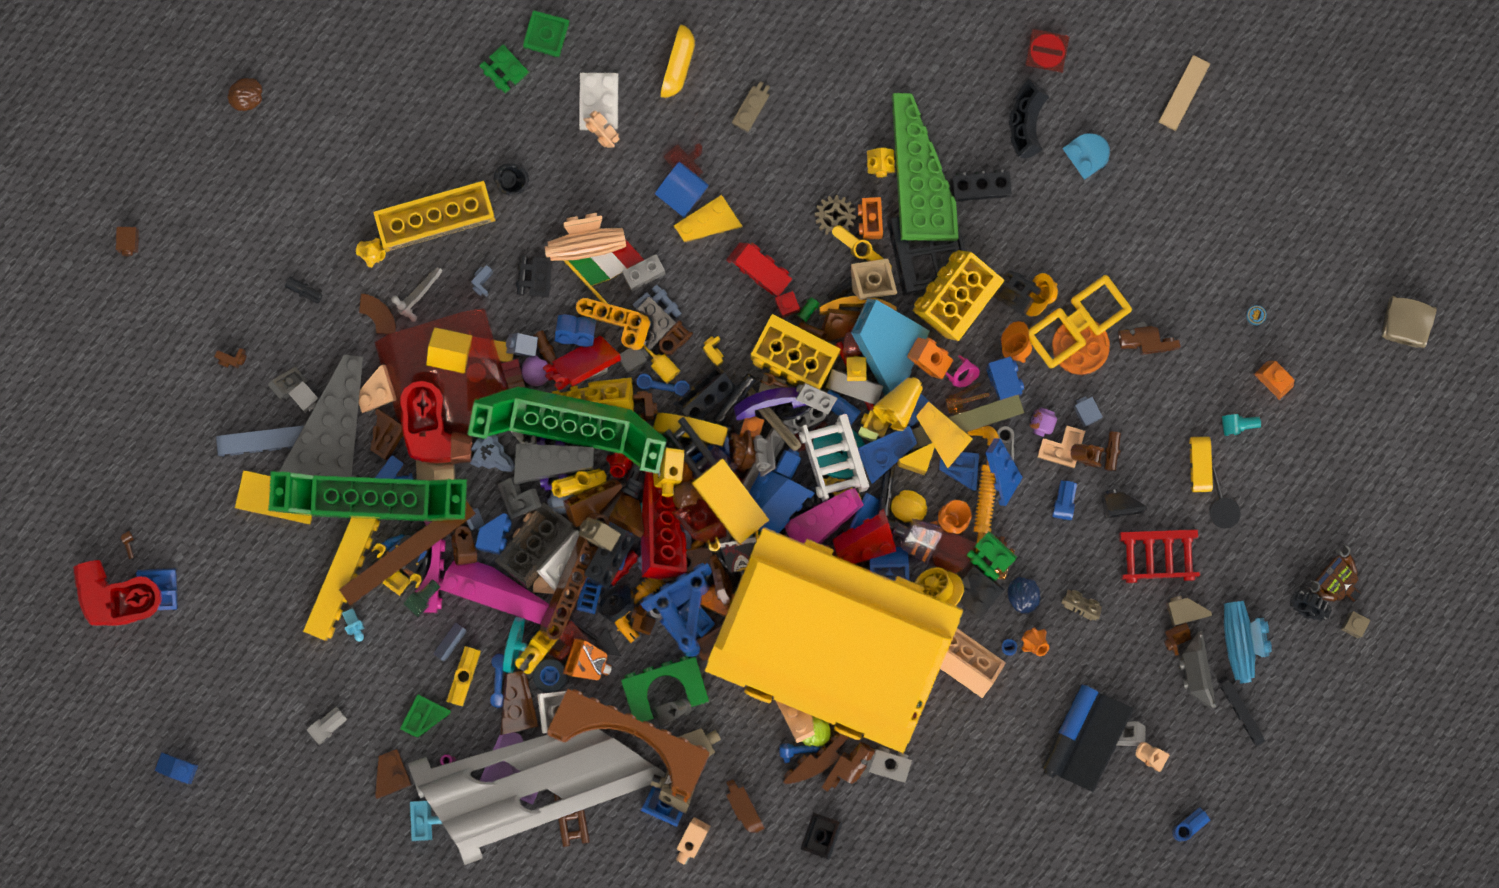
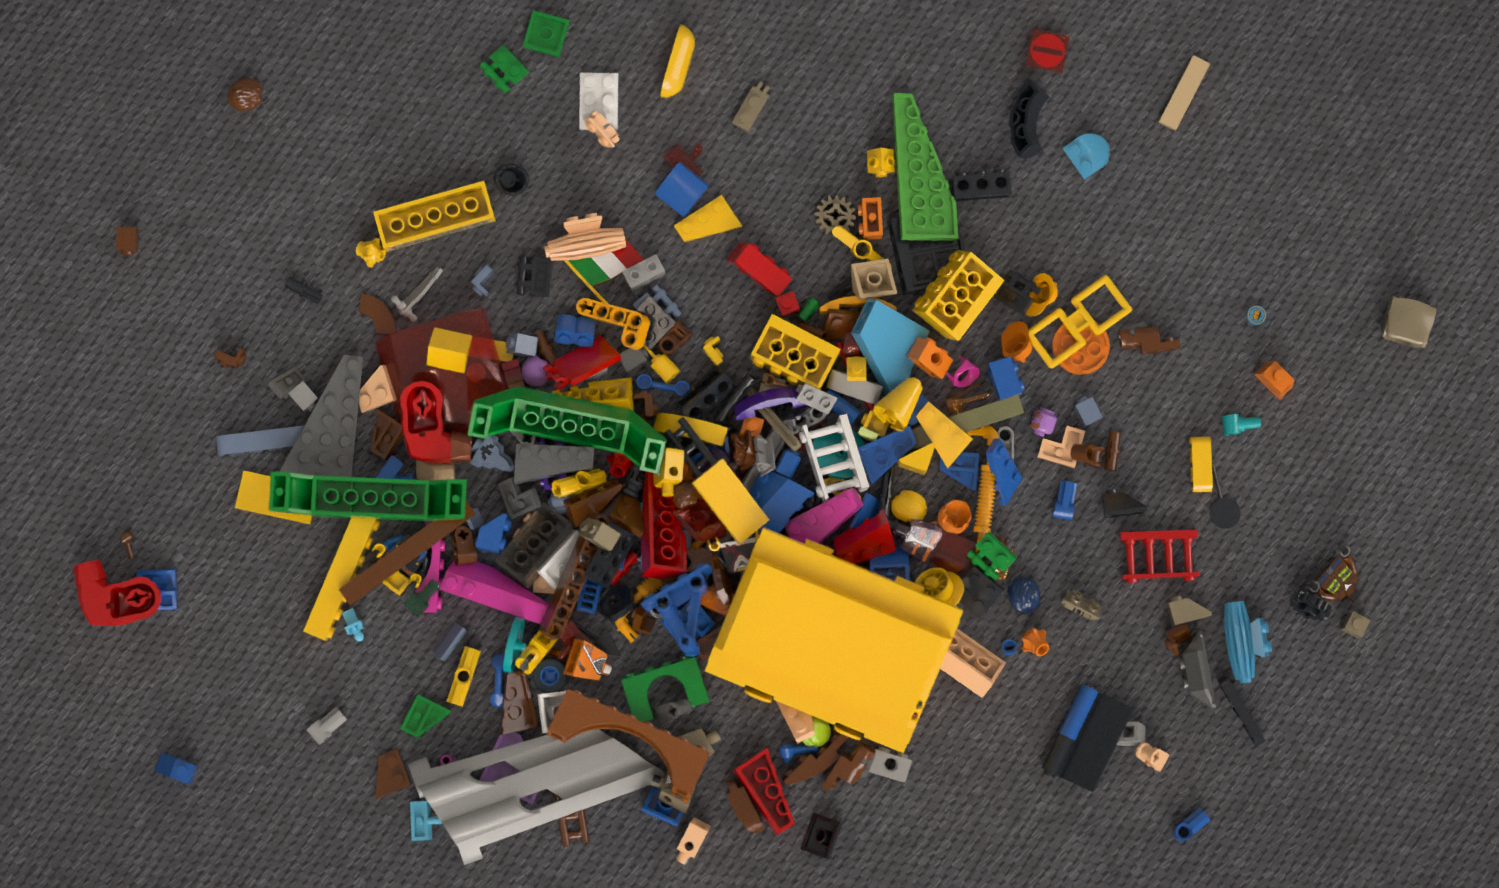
none -> red wedge [733,748,795,836]

